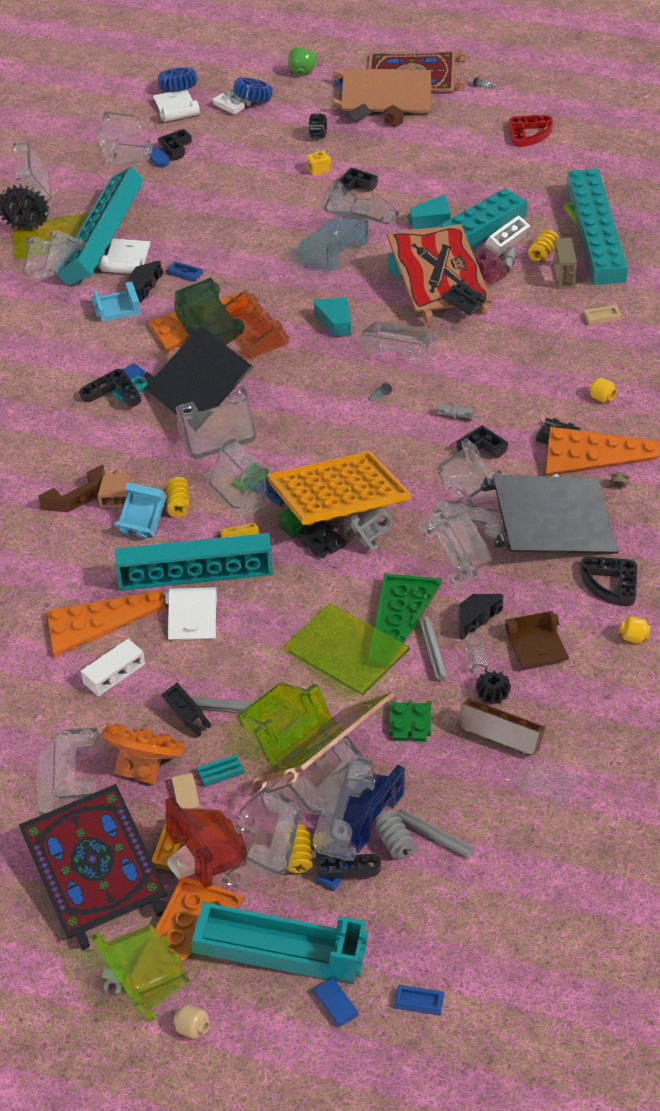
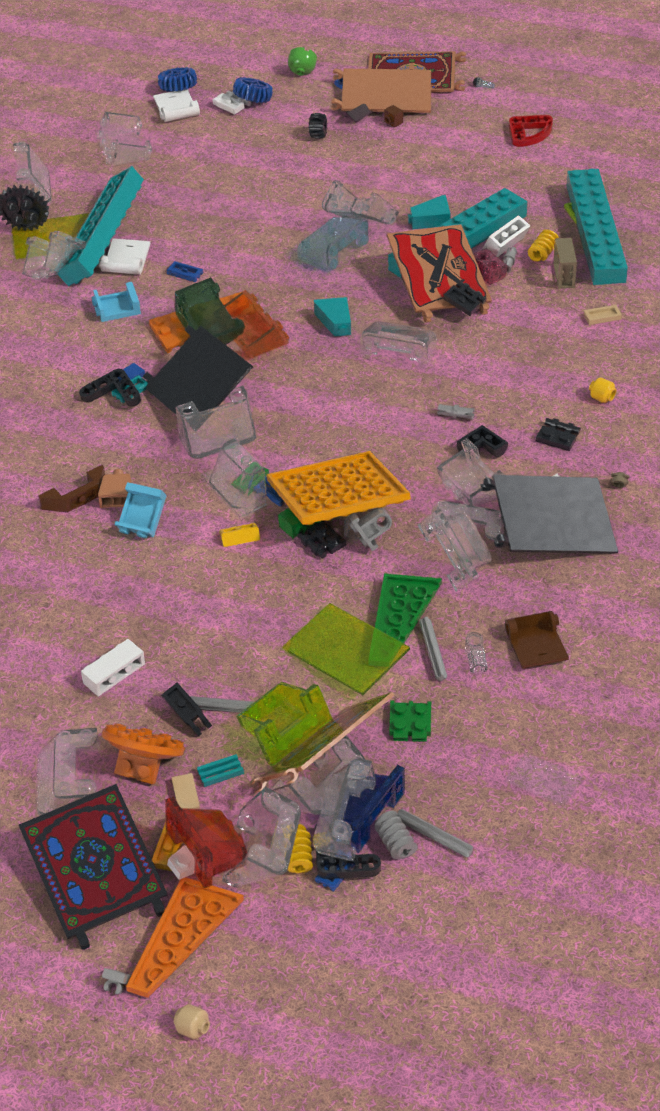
orange wing [47,590,166,658] -> none
clear neon green windscreen [91,924,190,1022] -> none
teal brick [114,533,273,591] -> none
black slope [129,261,163,303] -> none
blue tile [148,147,170,168] -> none
black brick [158,129,192,160] -> none
yellow piece [165,477,190,518] -> none
white door [165,587,217,640] -> none
teal brick [192,902,369,984] -> none
yellow brick [307,151,332,176] -> none
blue tile [314,978,358,1027] -> none
black brick [335,167,378,195] -> none
clear light blue piece [368,383,392,402] -> none
blue tile [394,985,444,1016] -> none
brick [456,698,545,755] -> none
black slope [459,594,504,640] -> none
black gear [476,669,511,704] -> none
orange wing [545,427,659,476] -> none
black beam [580,556,637,606] -> none
yellow head [619,616,650,644] -> none

